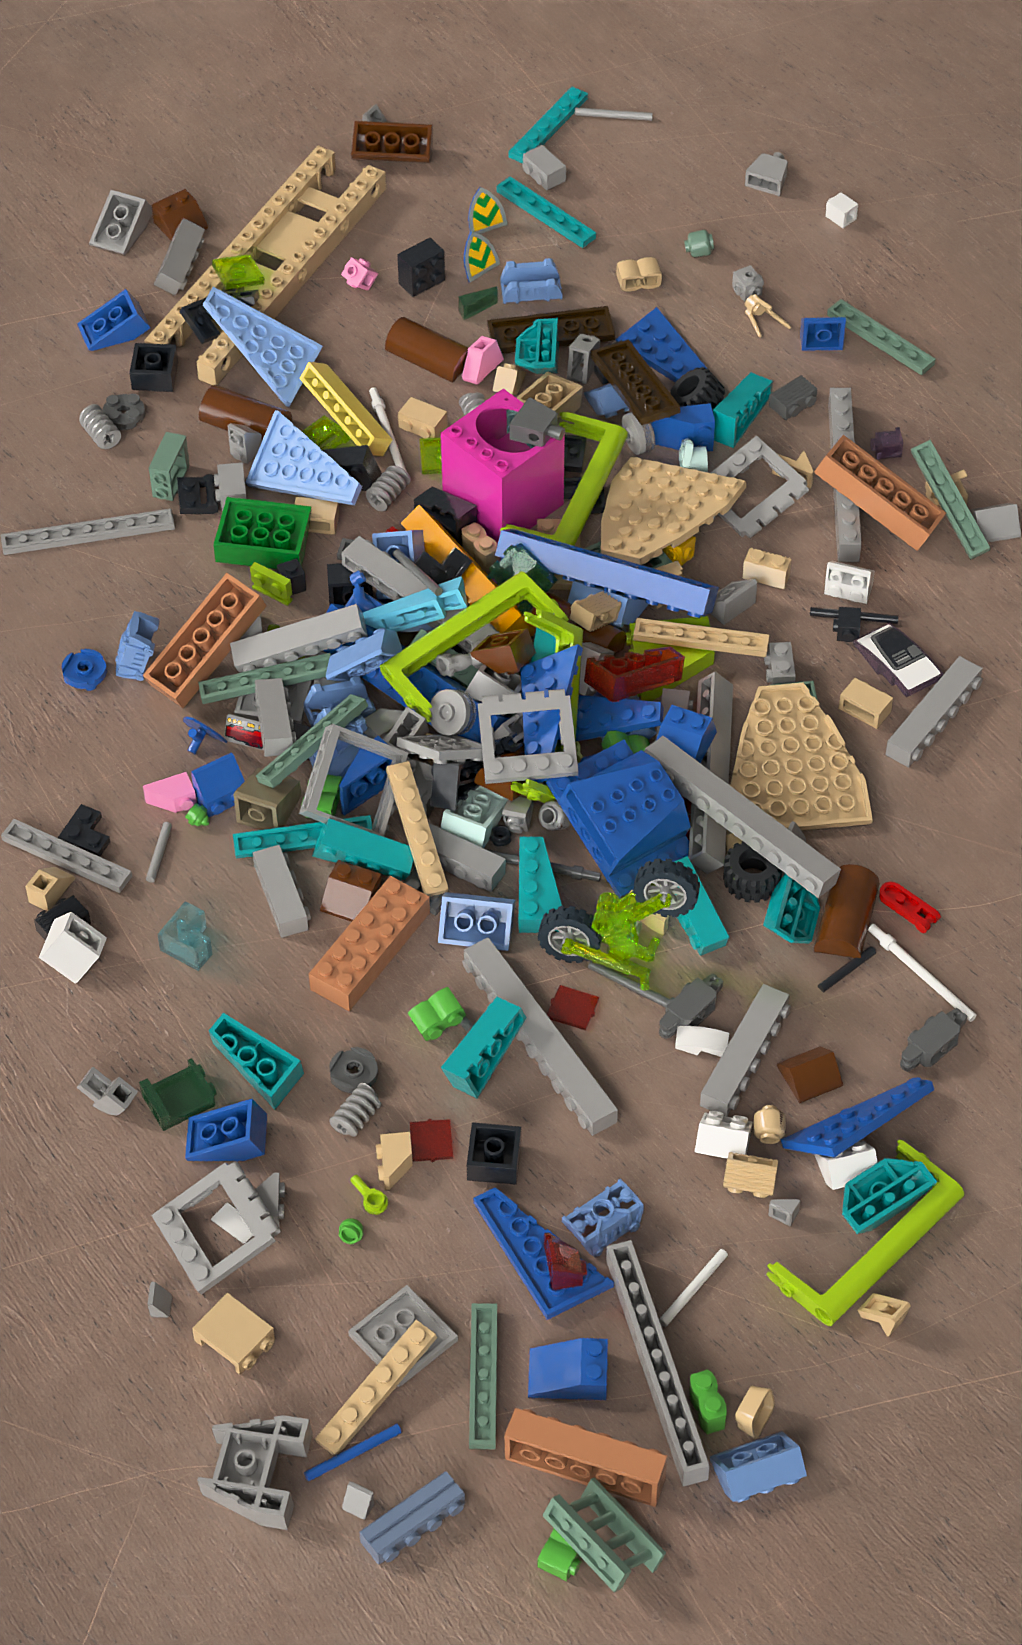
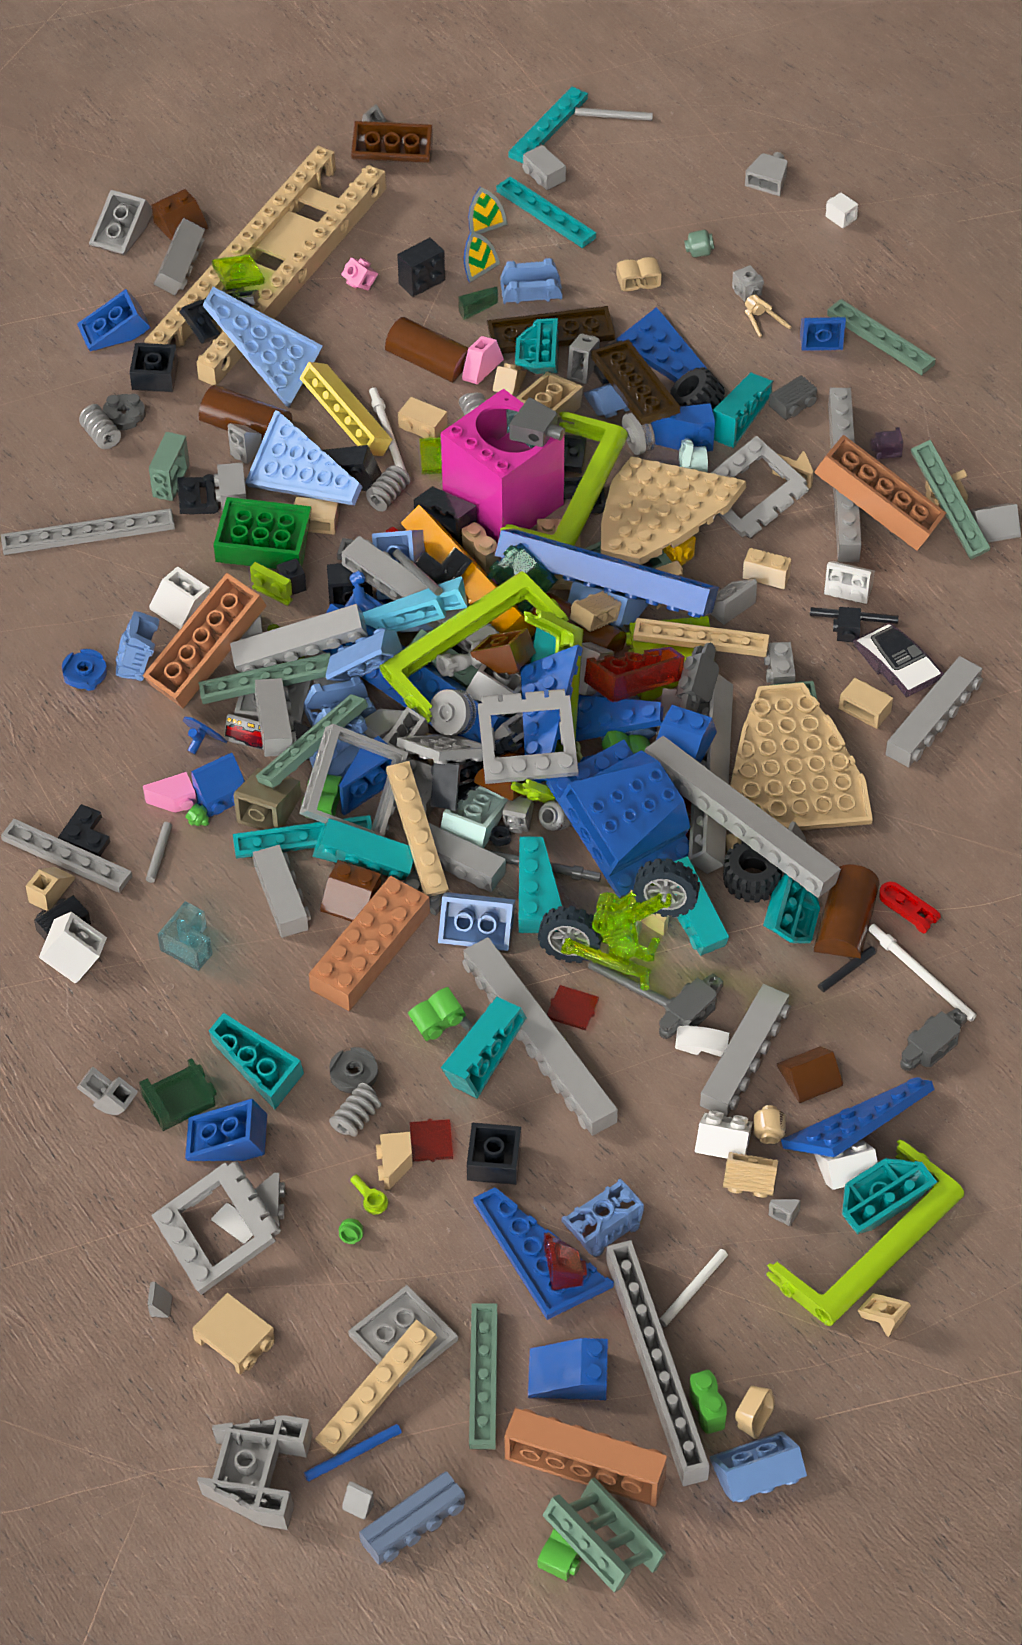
clear neon green plate [302,415,351,450] -> none
none -> white slope [149,567,210,629]
none -> dark grey hinge [676,642,719,712]

